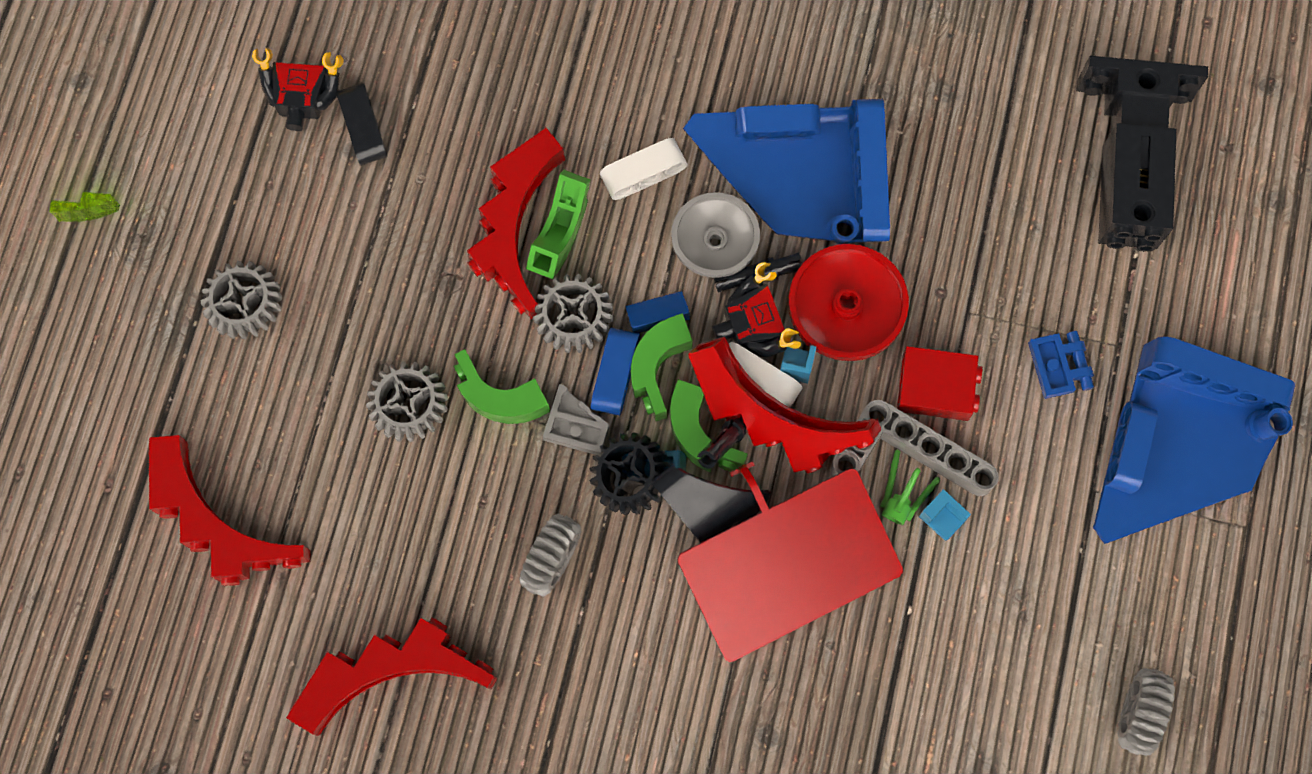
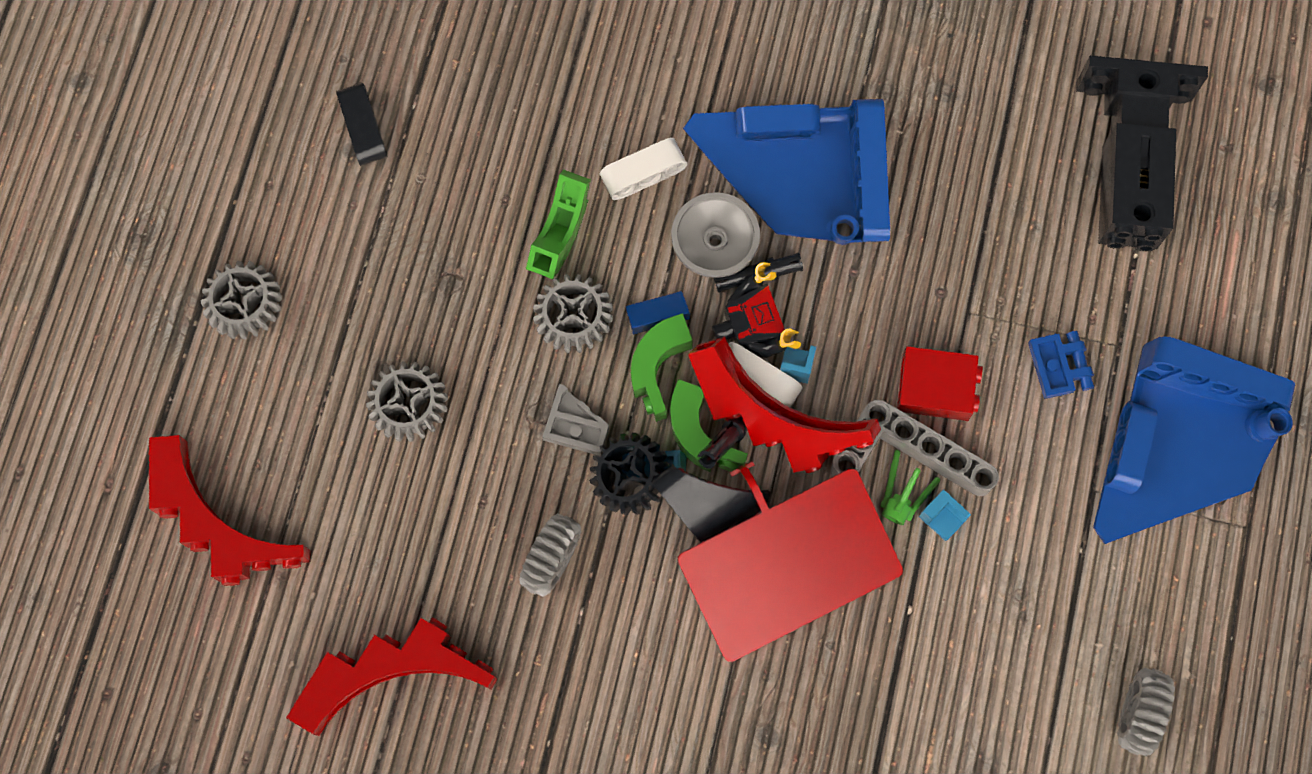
clear neon green slope [49,192,120,222] -> none
torso [252,48,344,131] -> none
bright green arch [454,349,550,424] -> none
red arch [467,128,565,319] -> none
blue beam [591,327,640,416] -> none
red dish [788,244,909,361] -> none

